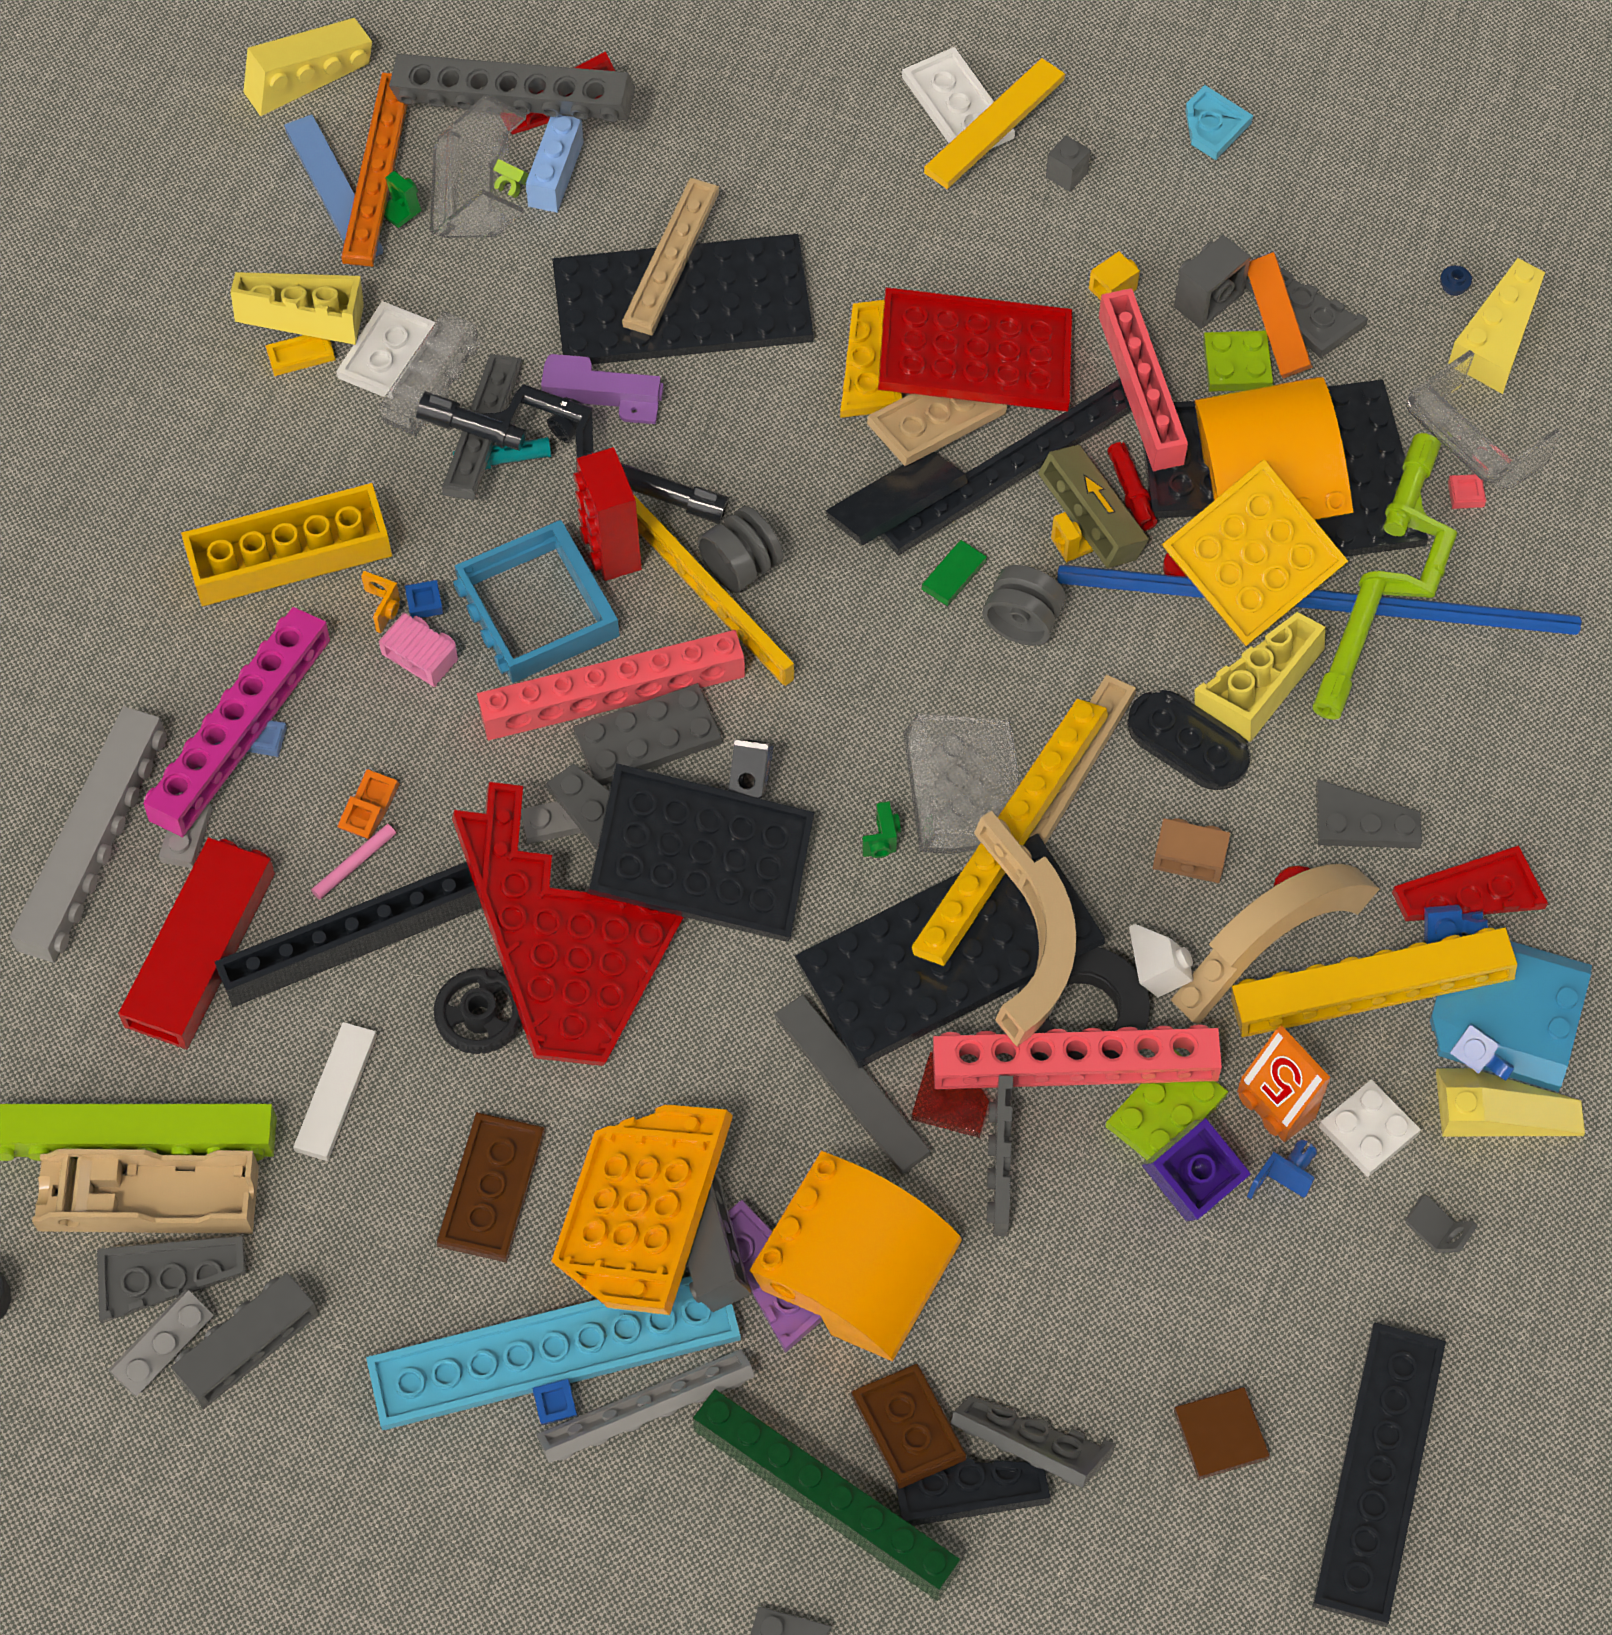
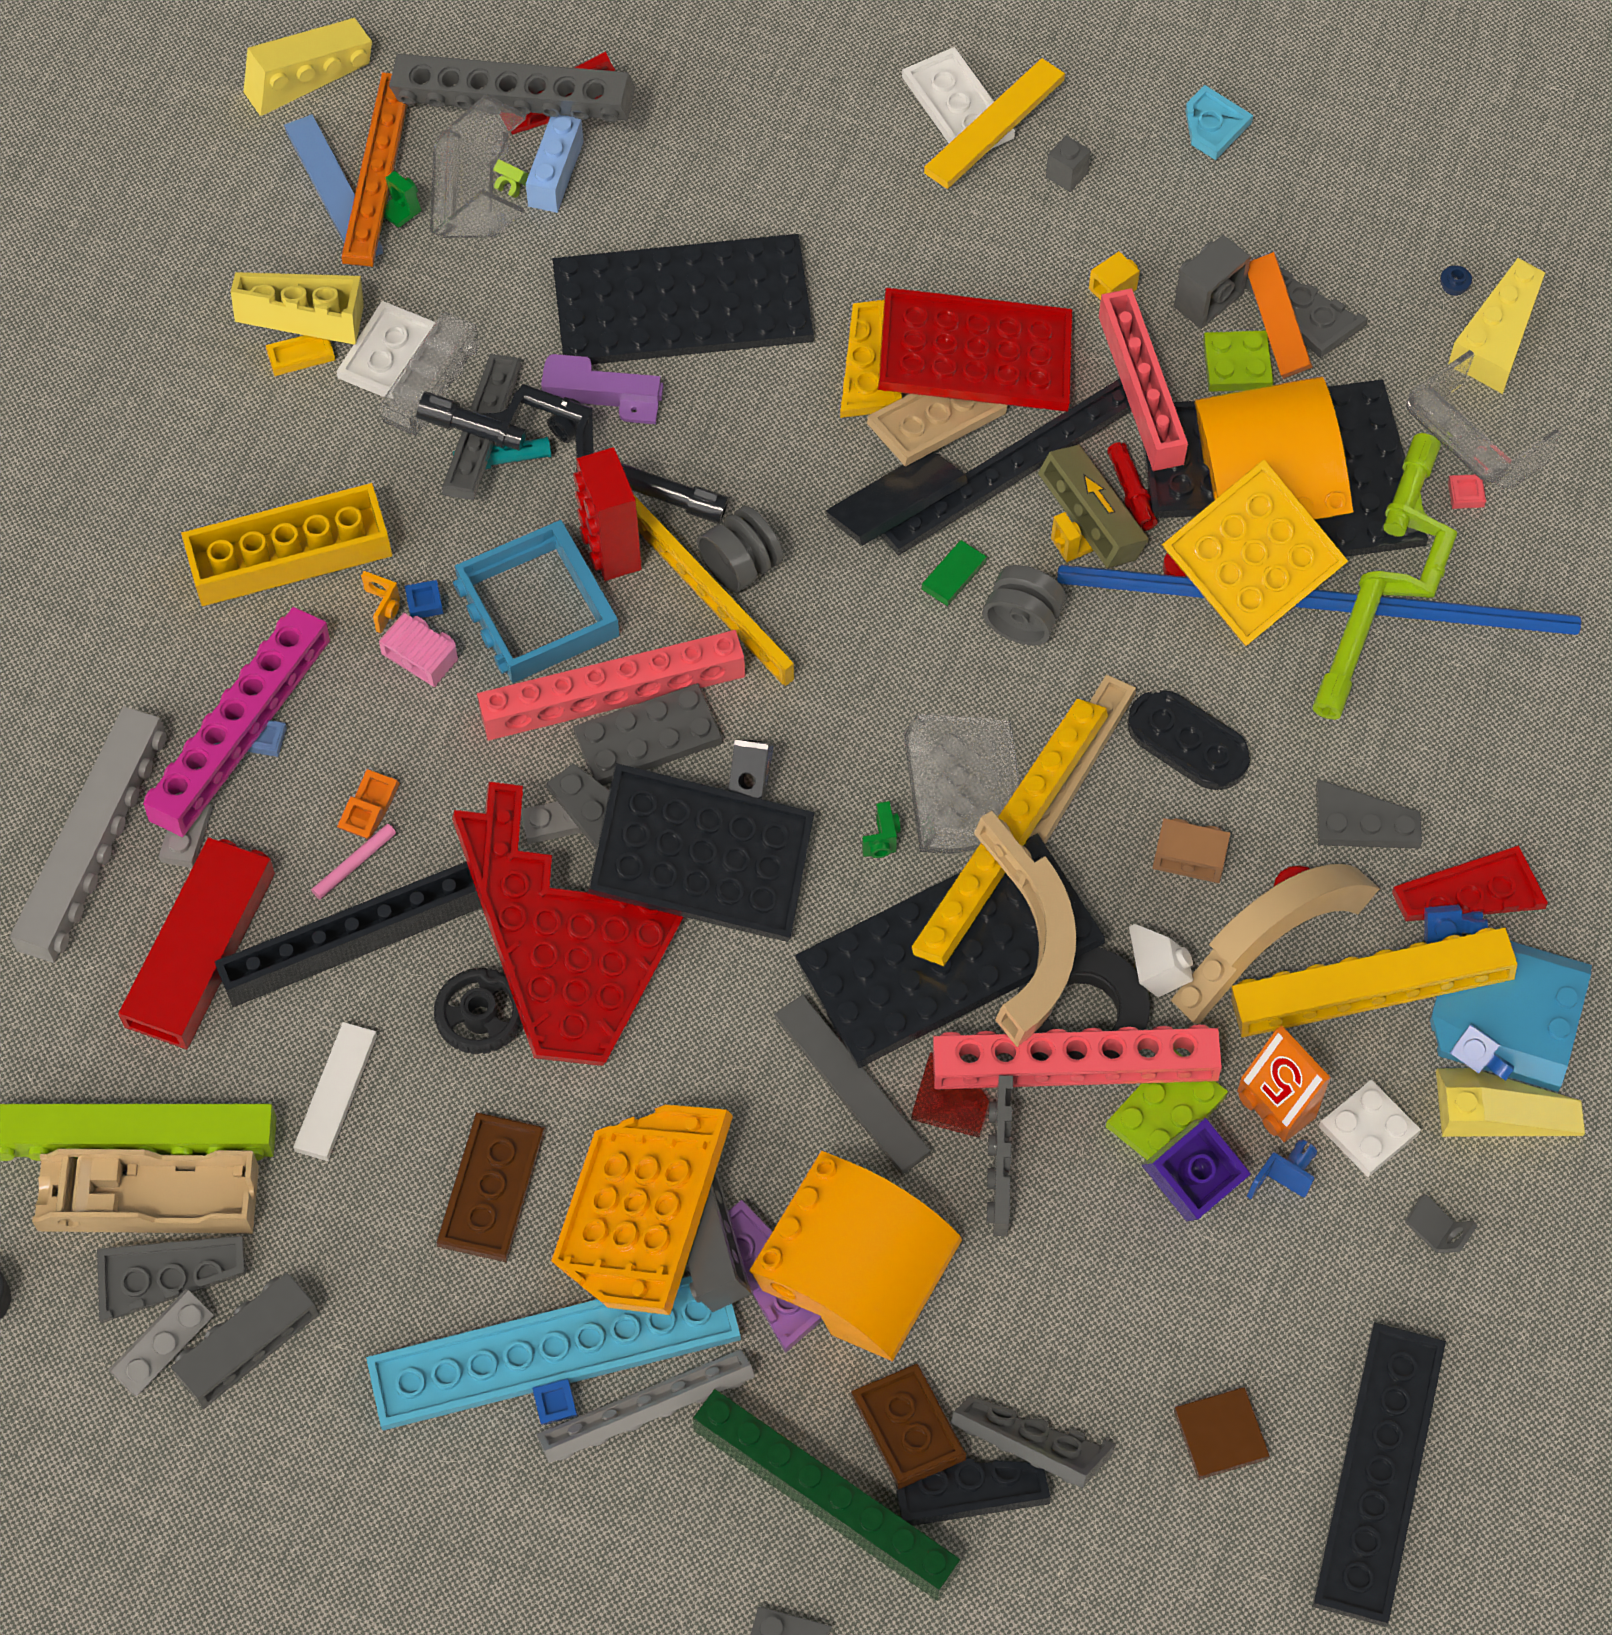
tan tile [622,178,719,336] -> none
light yellow wedge [1194,612,1325,742] -> none

